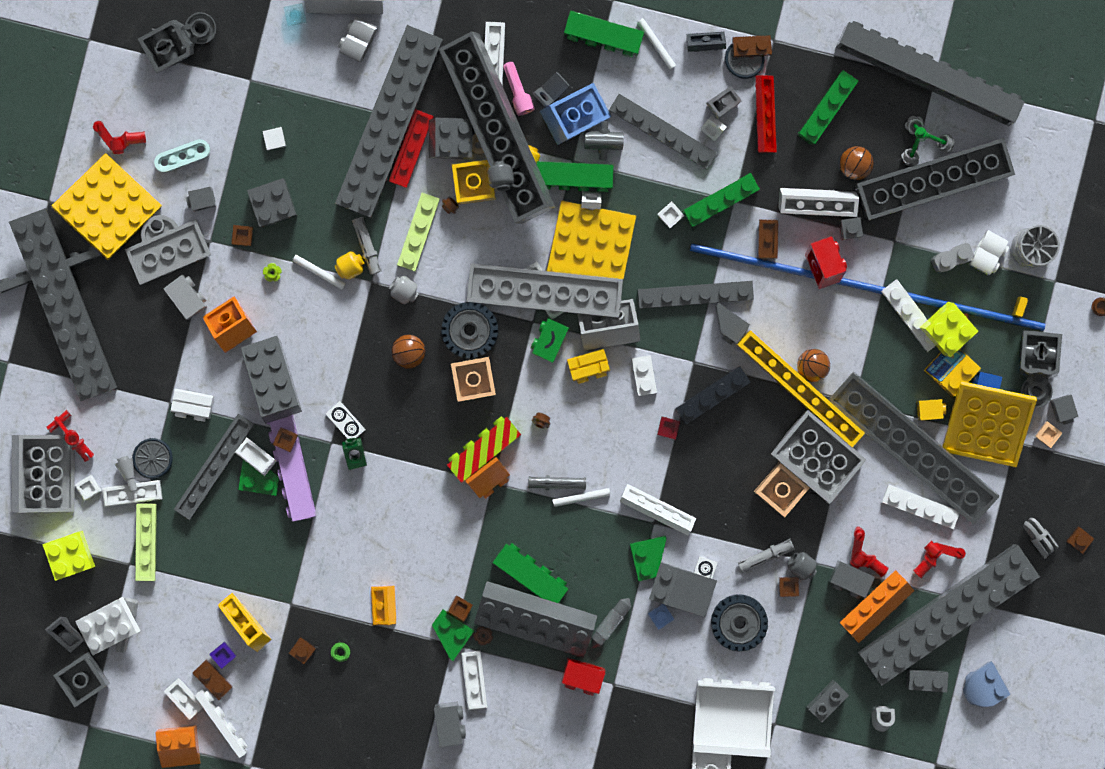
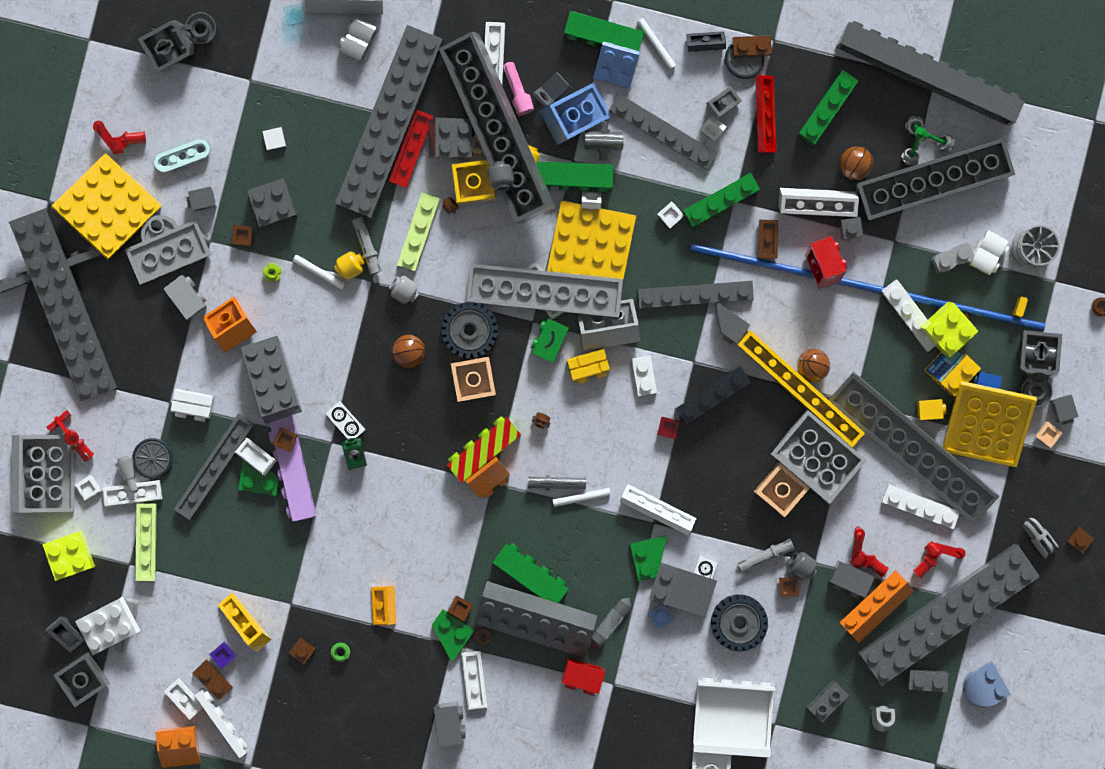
none -> medium blue plate [593,42,640,89]

